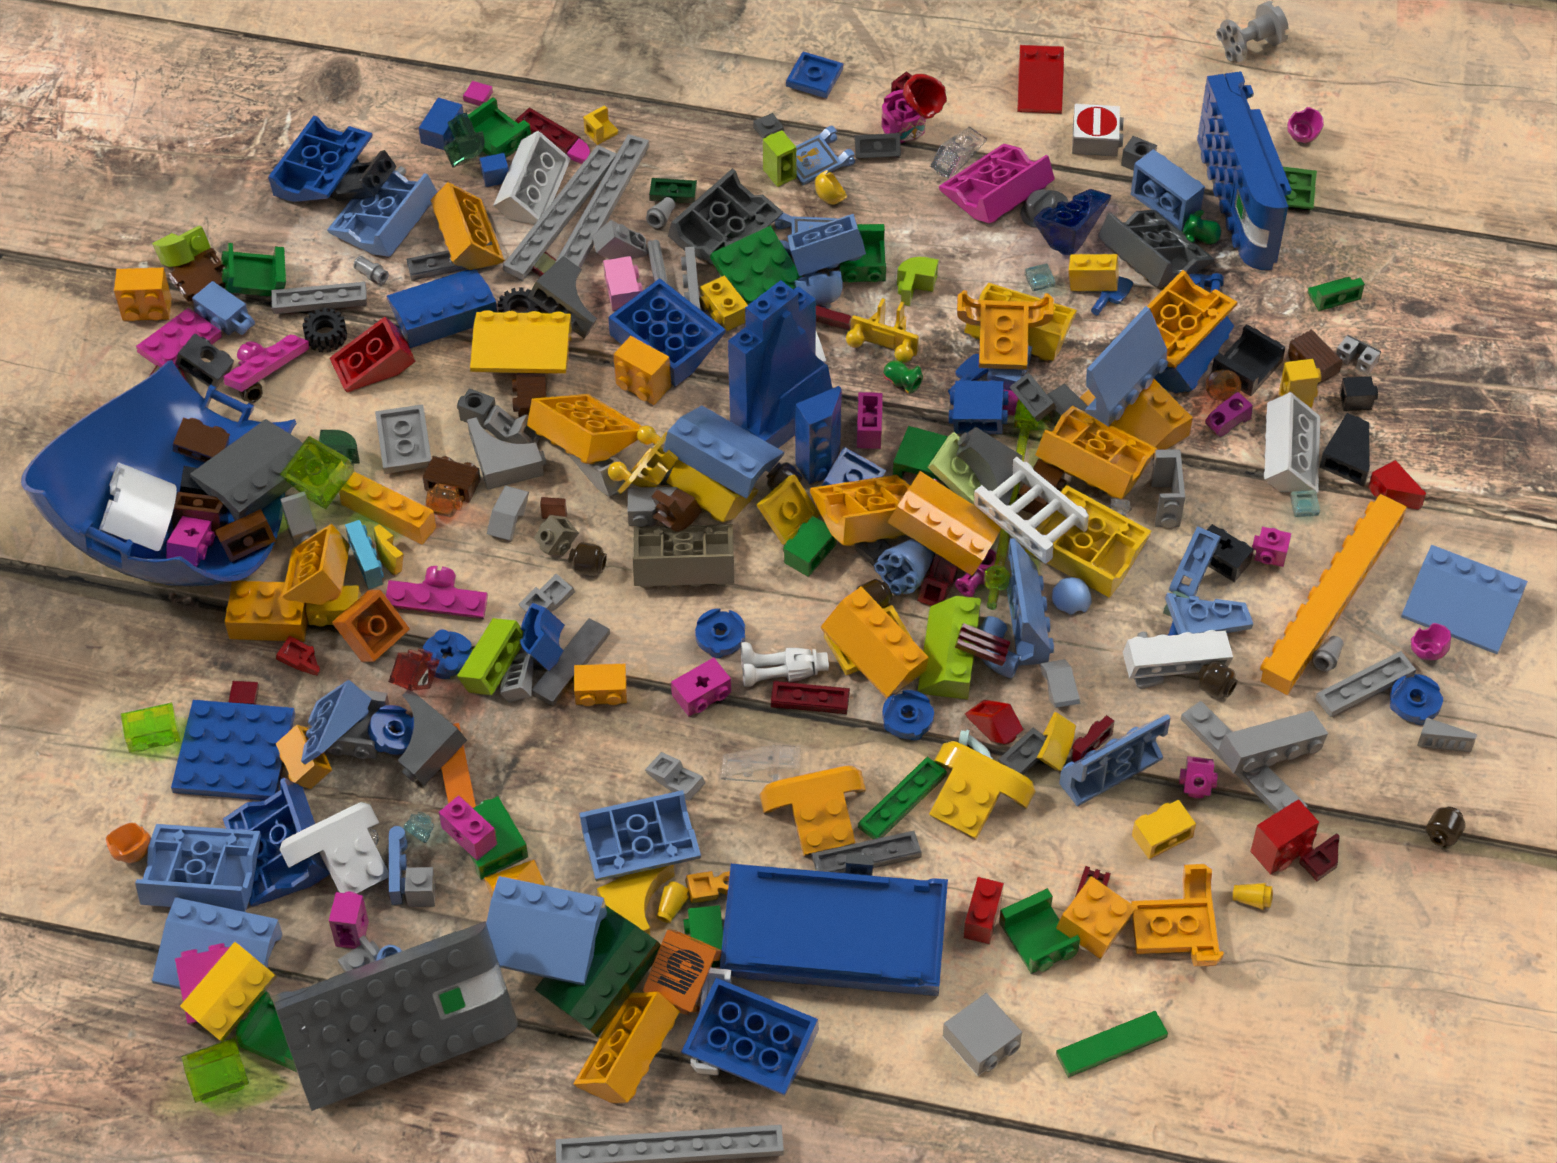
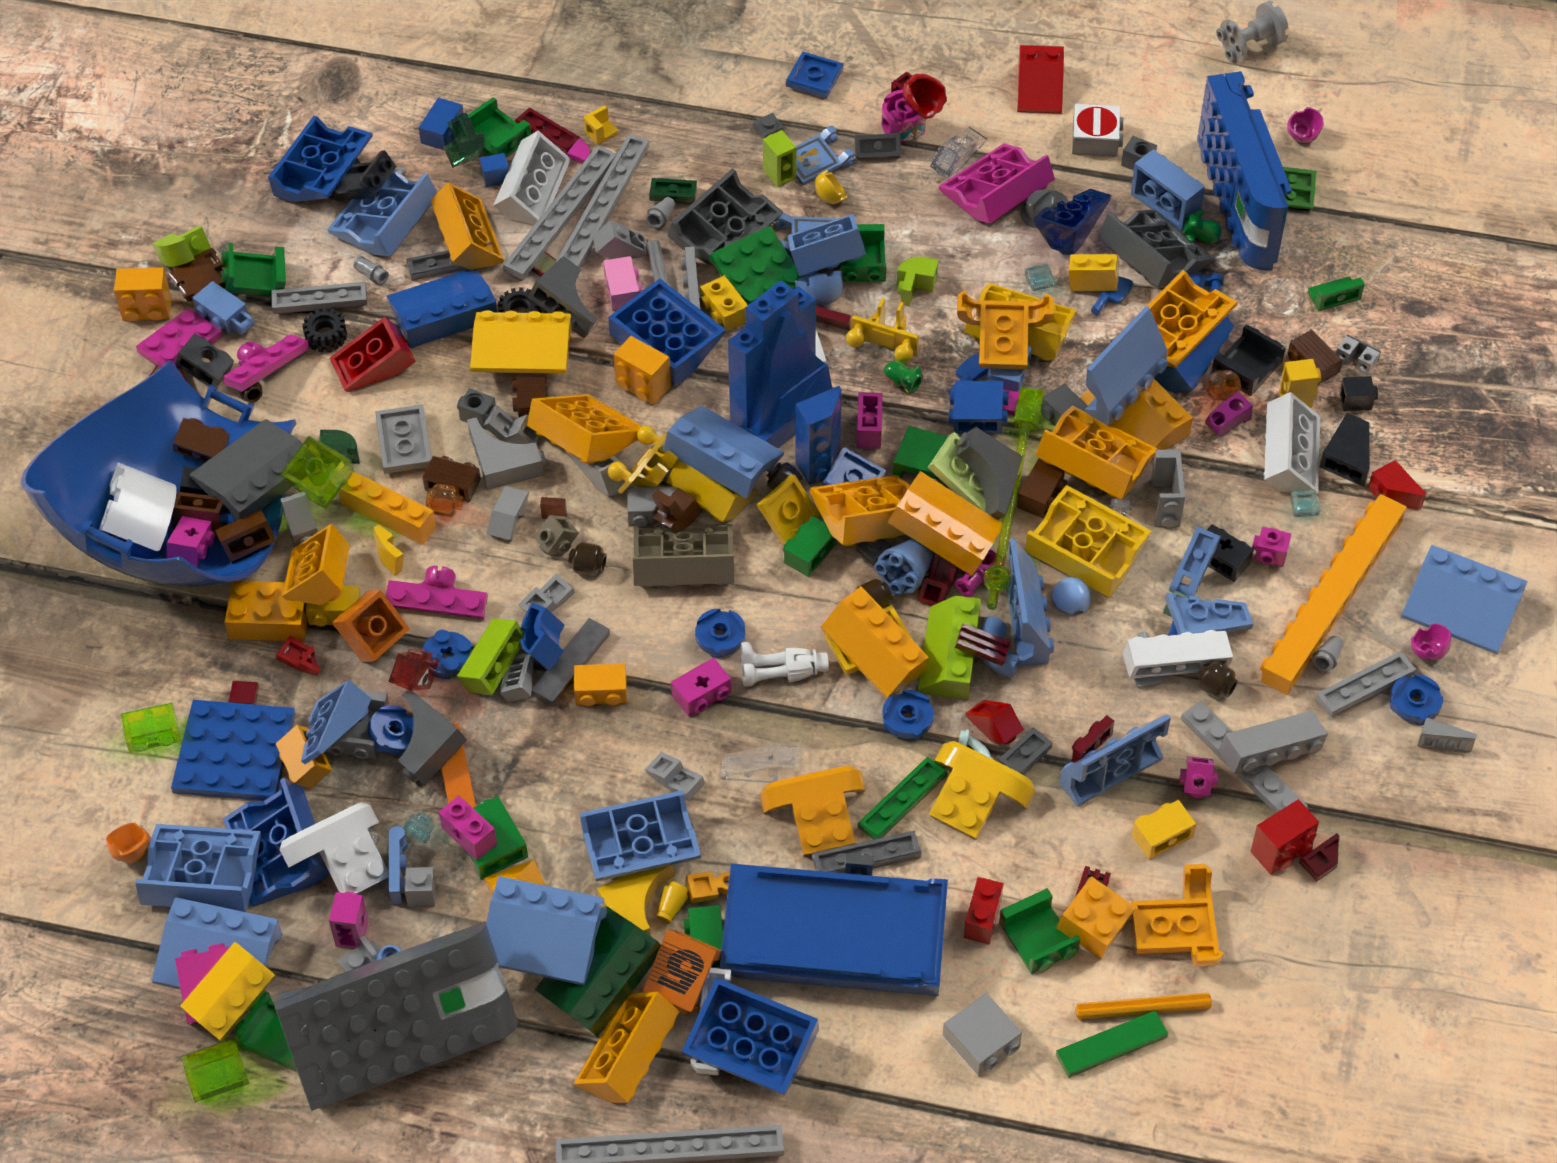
medium azure piece [345,520,384,589] -> none
dark pink tile [463,81,493,106] -> none
dark red tile [771,681,850,715] -> none
white fence [974,457,1089,564] -> none
dark grey plate [1010,373,1057,422] -> none
yellow slope [1037,712,1076,771] -> none
light grey slope [1040,659,1080,708] -> none
yellow cone [1233,883,1273,910] -> none
dark brown head [1426,806,1466,846] -> none
none -> light orange axle [1075,992,1212,1020]

